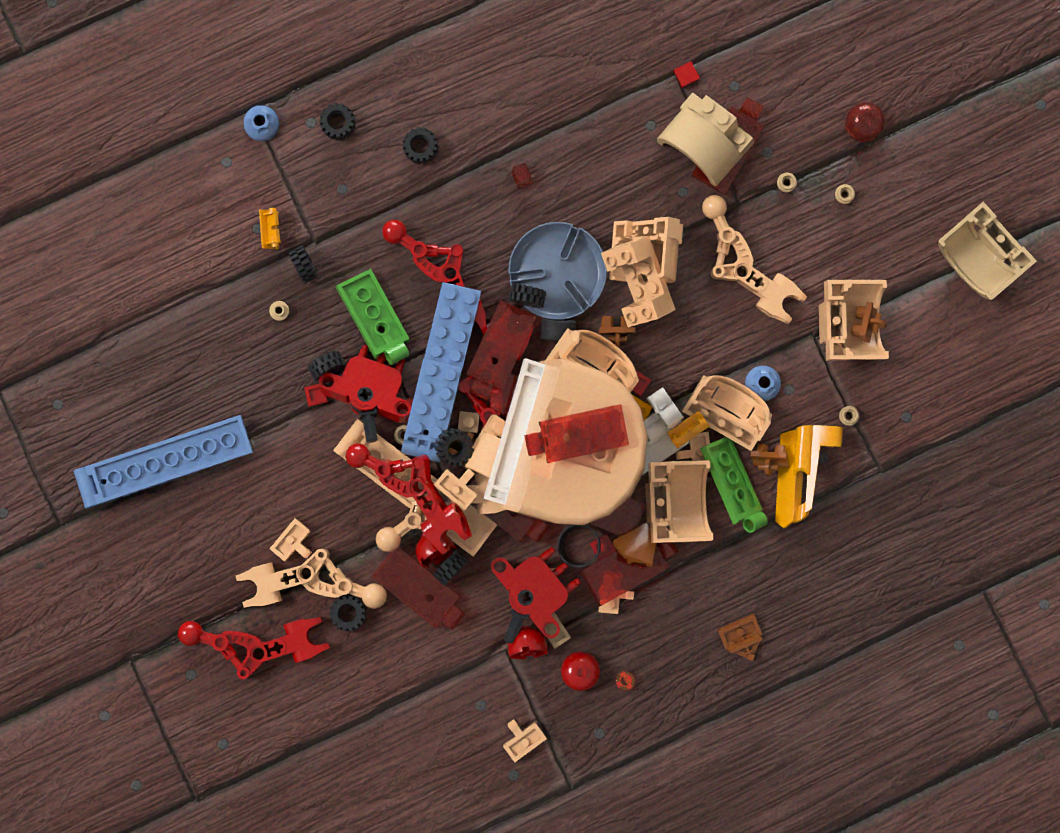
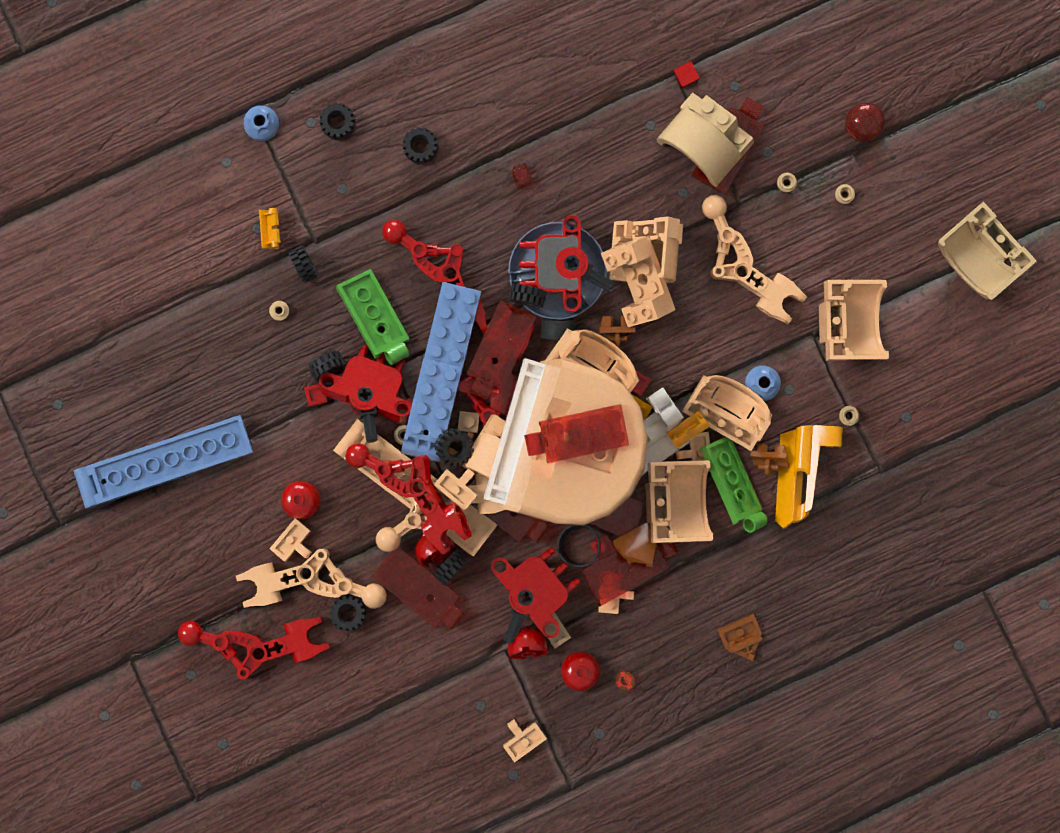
dark orange hips [851,302,886,343] -> none
none -> red cylinder [281,481,321,520]
none -> piece [519,215,614,314]

